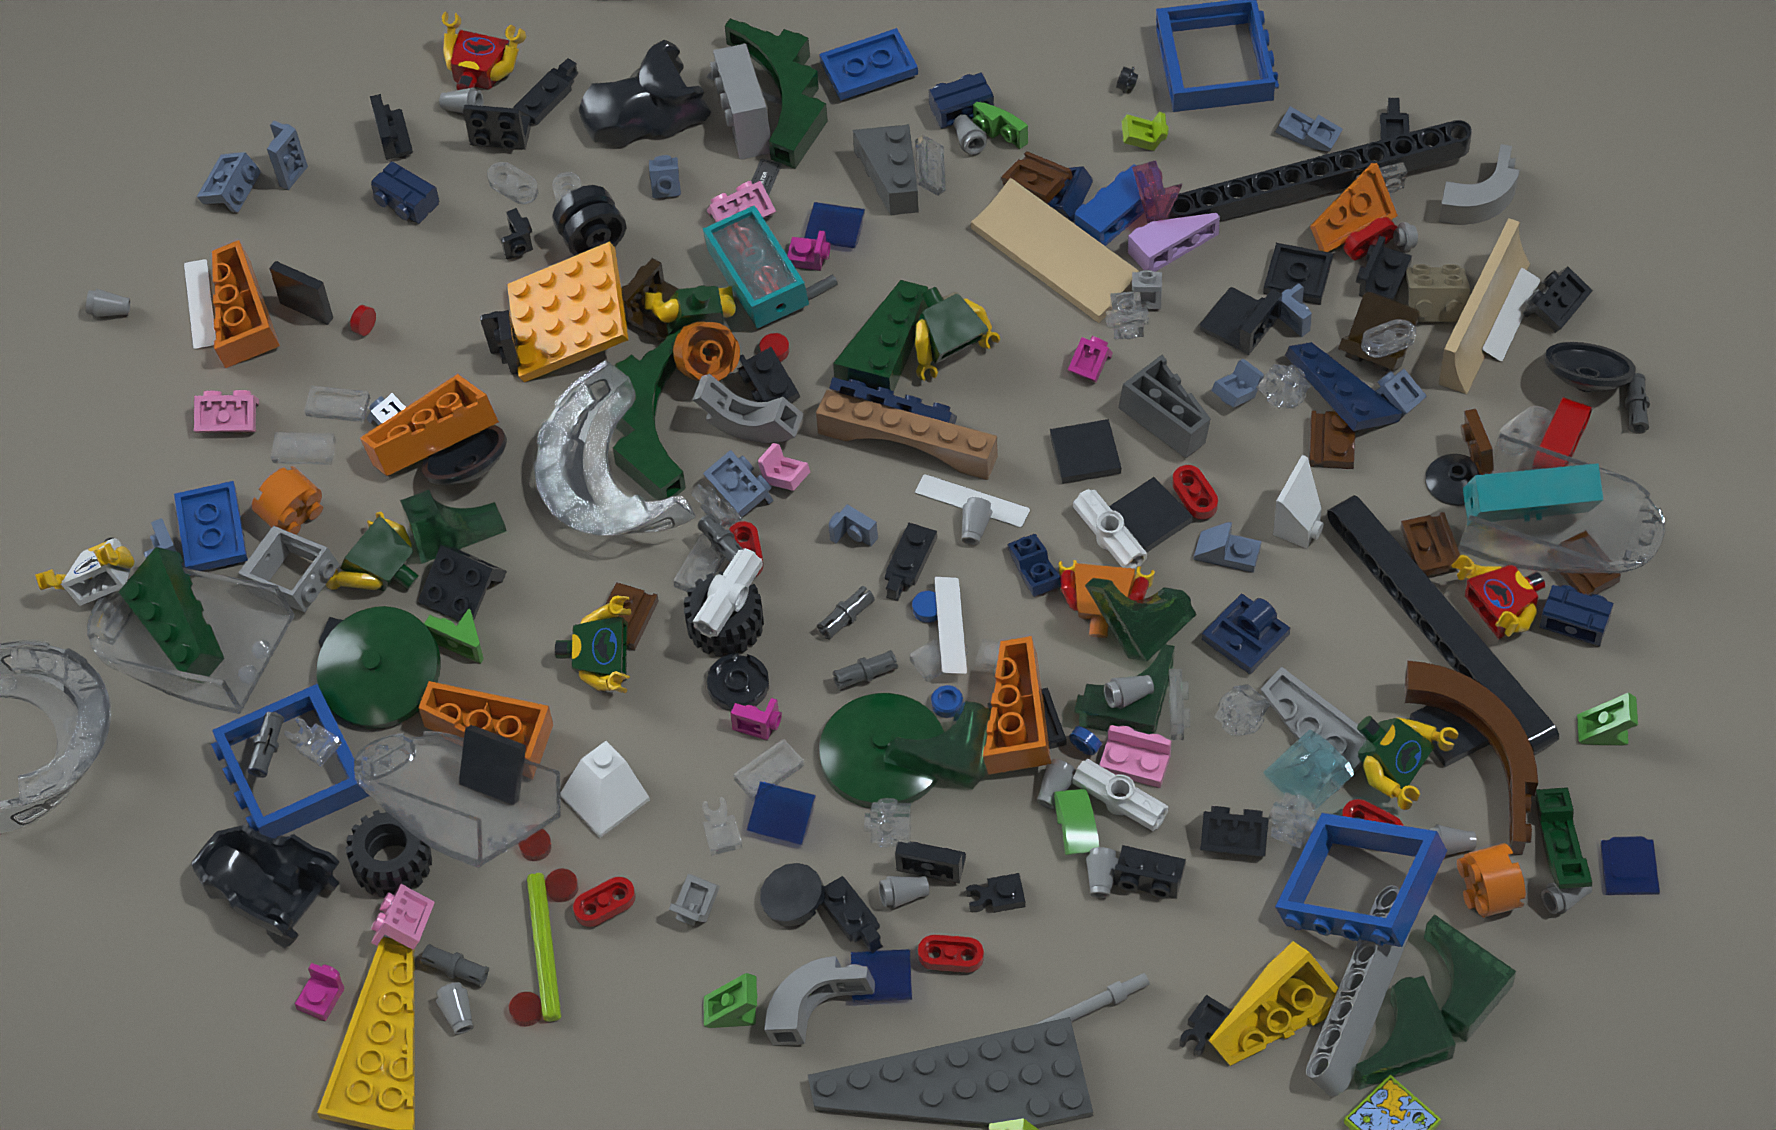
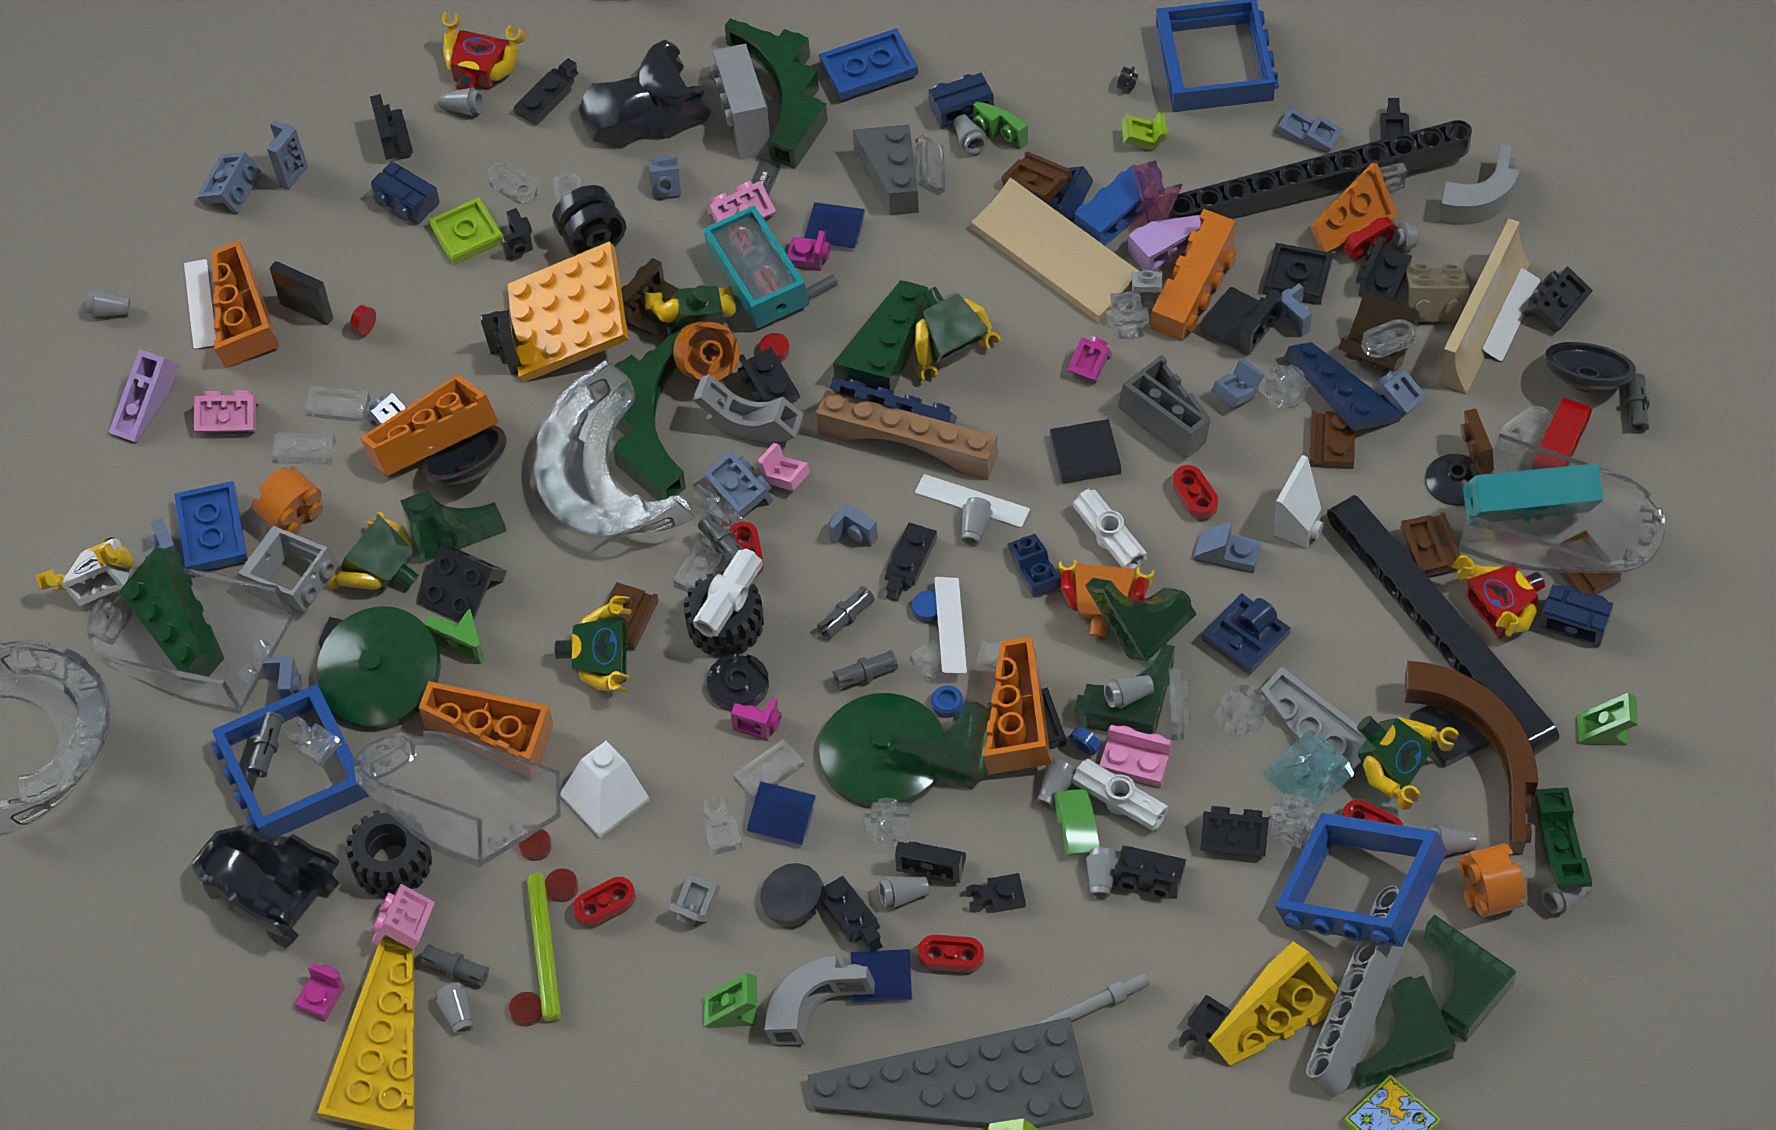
black tile [458,725,526,805] -> none
black bracket [463,105,532,150] -> none
black tile [1109,477,1193,552] -> none
clear blue piece [1600,836,1660,895] -> none
none -> lavender slope [109,349,180,443]
none -> sand blue bracket [262,655,302,699]
none -> lime tile [428,197,504,265]
none -> orange wedge [1151,209,1237,341]

